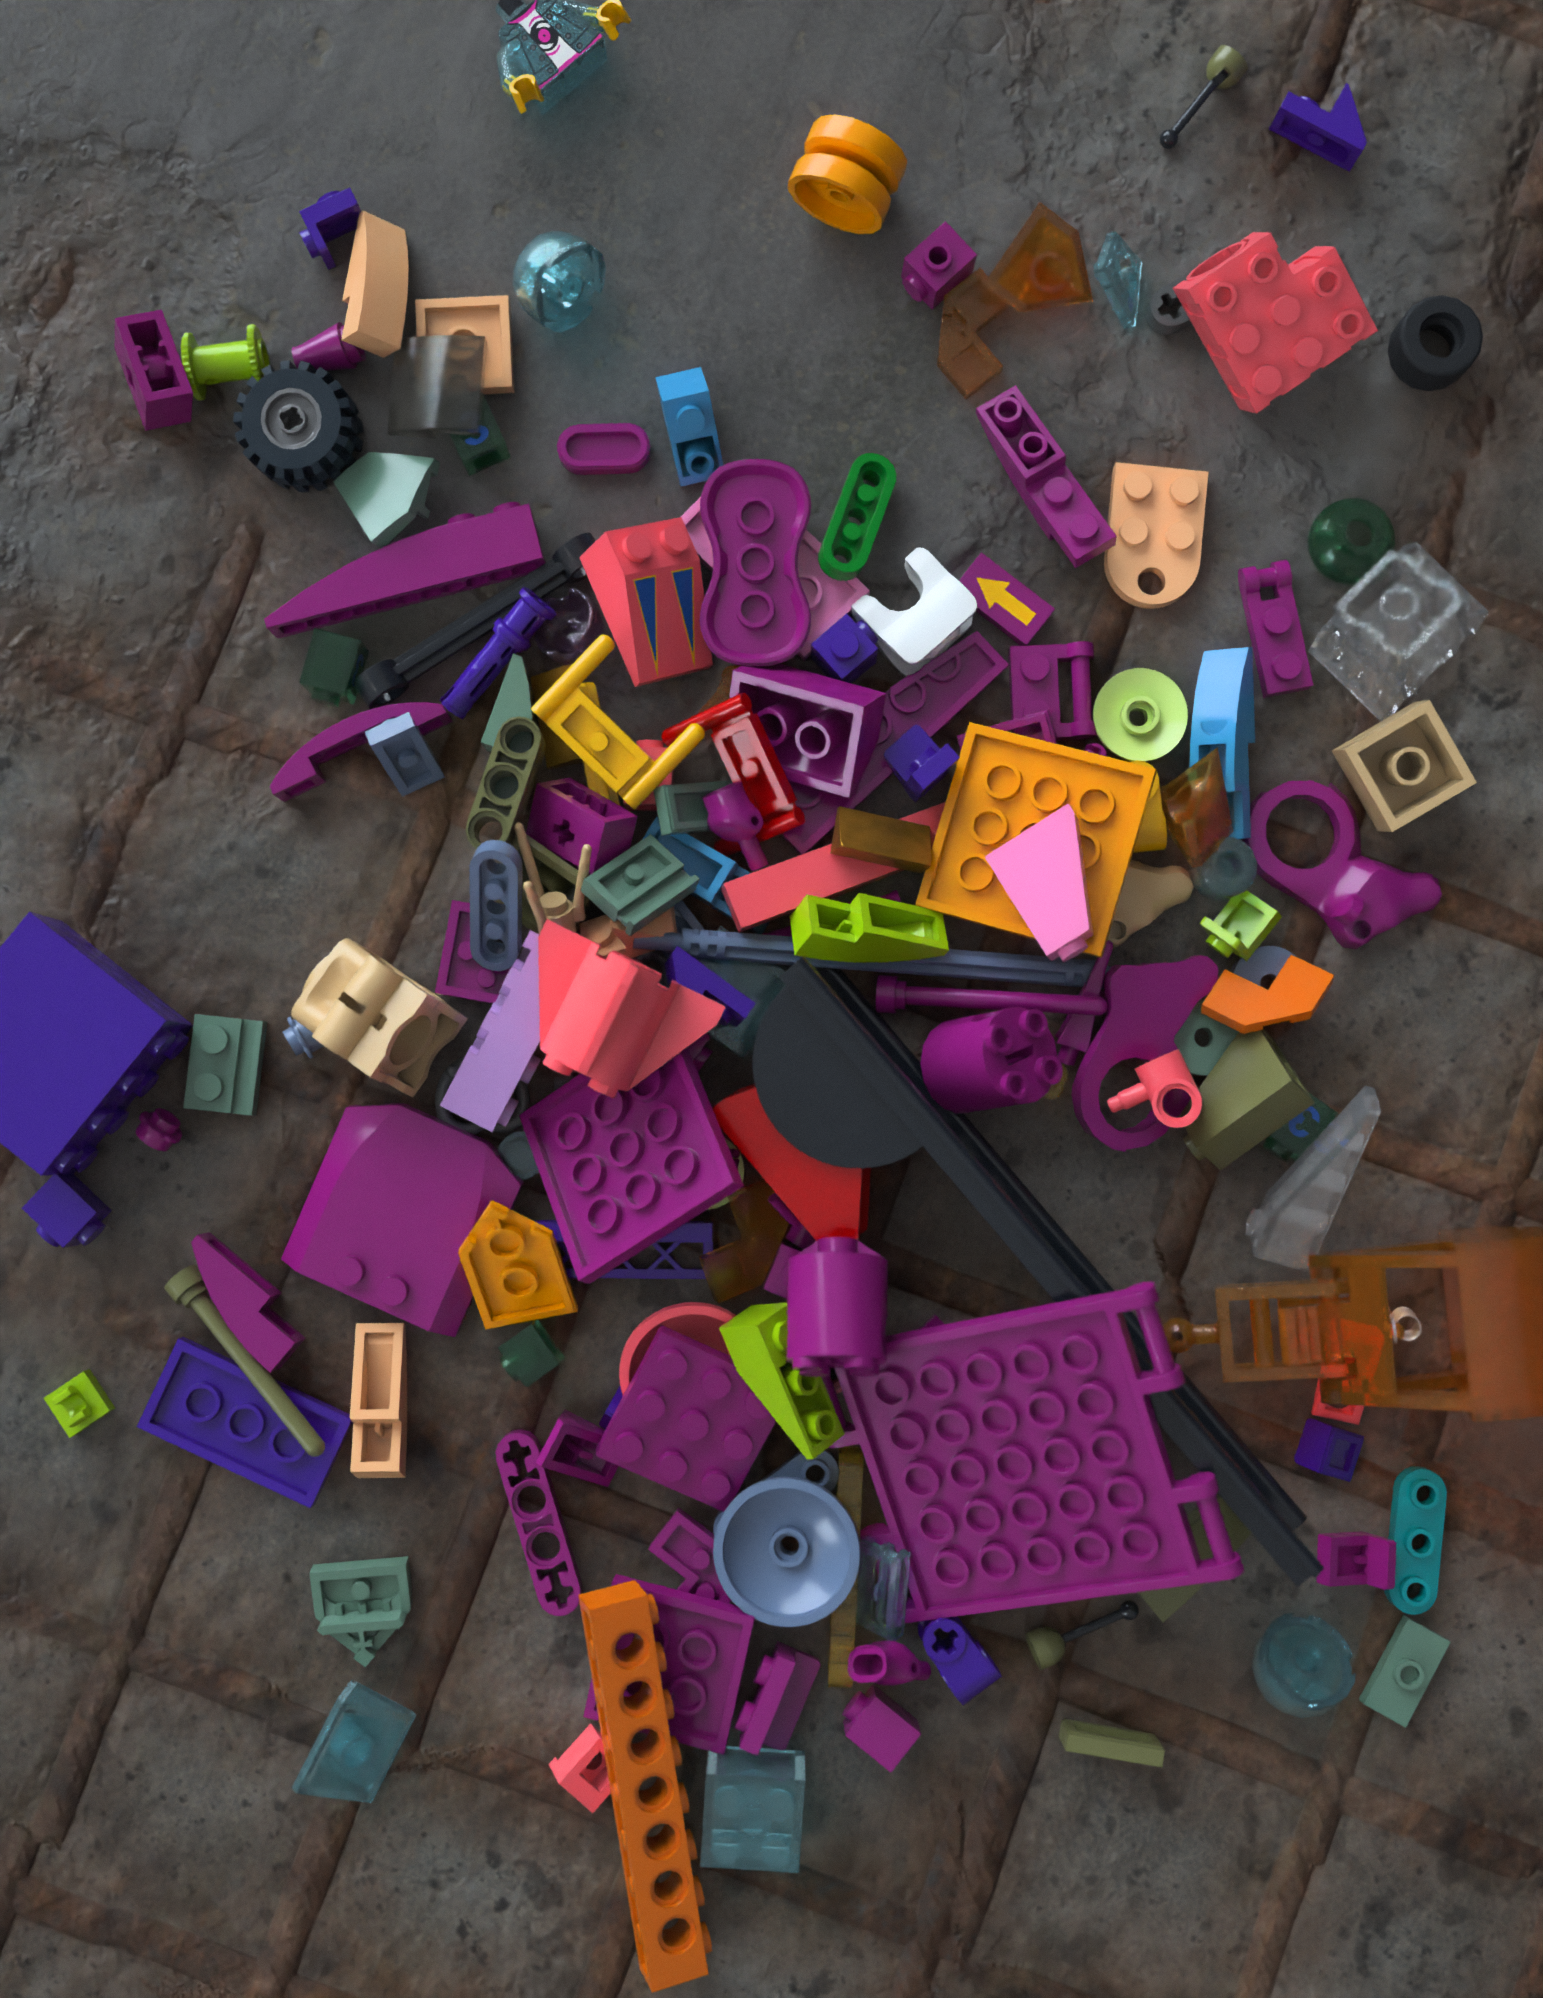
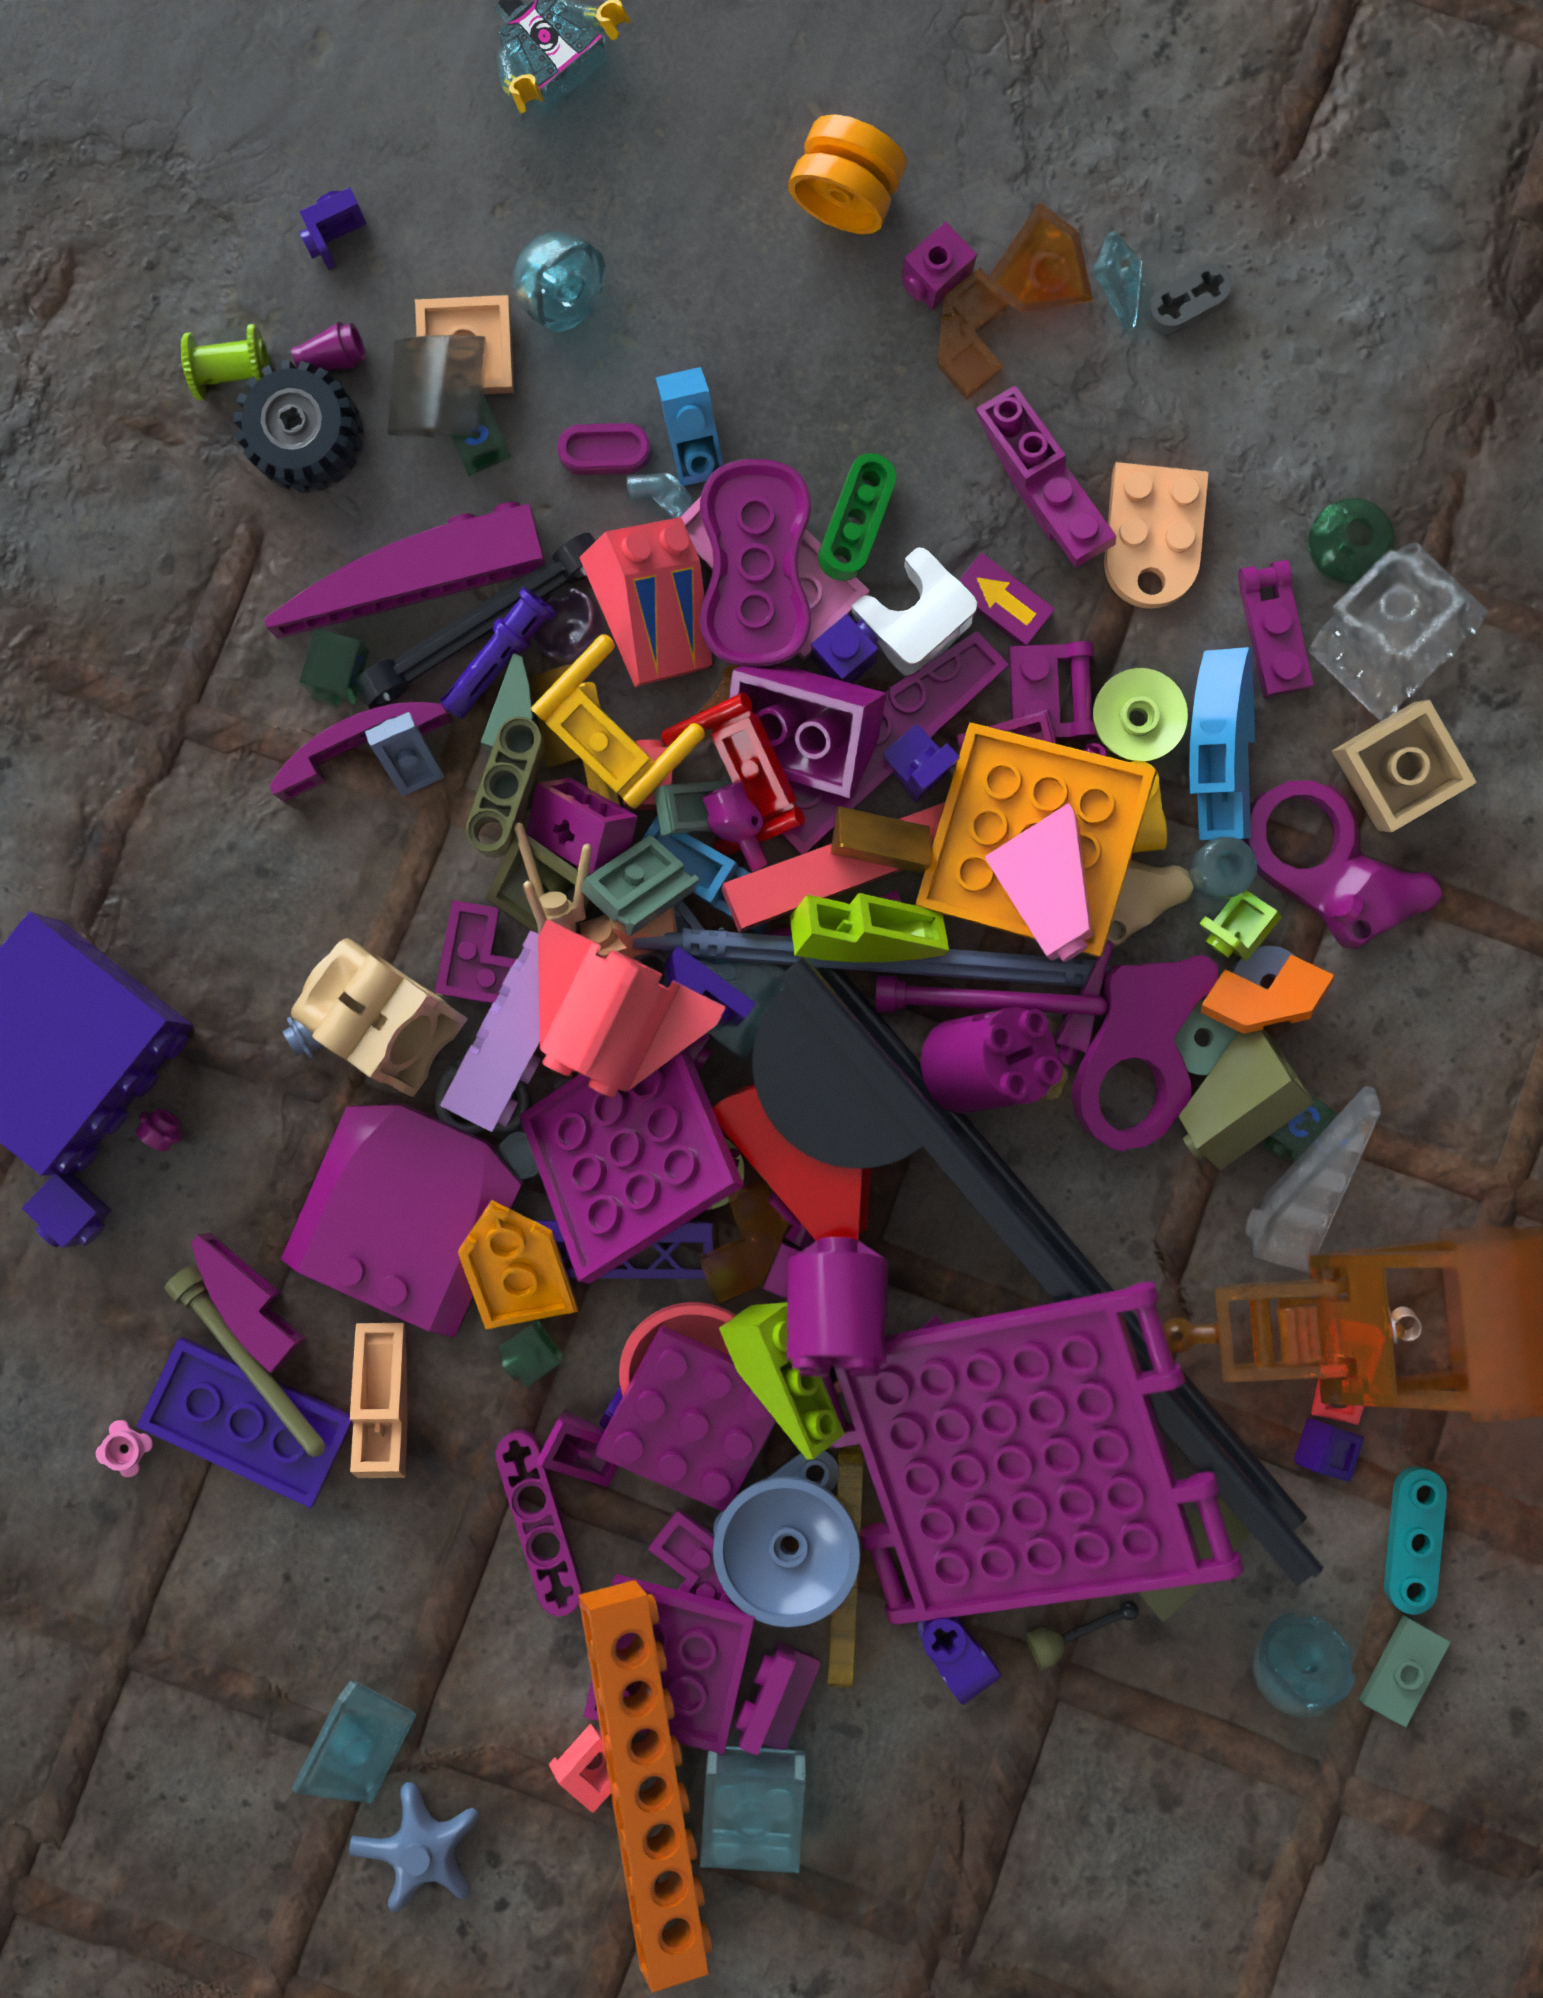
lime tile [44,1369,116,1438] -> none
magenta brick [115,309,193,431] -> none
sand green plate [183,1014,268,1116] -> none
sand green slope [309,1556,413,1667] -> none
sand green slope [333,452,440,548] -> none
light nougat slope [341,211,409,358] -> none
sand blue plate [469,840,522,971] -> none
magenta brick [842,1684,921,1773] -> none
magenta piece [848,1640,931,1686] -> none
clear light blue tile [854,1534,911,1641] -> none
olive tile [1059,1718,1165,1768] -> none
coral piece [1107,1049,1203,1128] -> none
hinge [1160,45,1248,149] -> none
clear orange slope [1160,747,1233,868] -> none
coral piece [1173,232,1378,414] -> none
dark purple slope [1269,83,1367,172] -> none
magenta bracket [1316,1531,1396,1590] -> none
black tyre [1387,295,1483,392] -> none
none -> bright pink plate [96,1420,153,1477]
none -> sand blue animal [349,1782,479,1912]
none -> clear light blue arm [627,473,692,517]

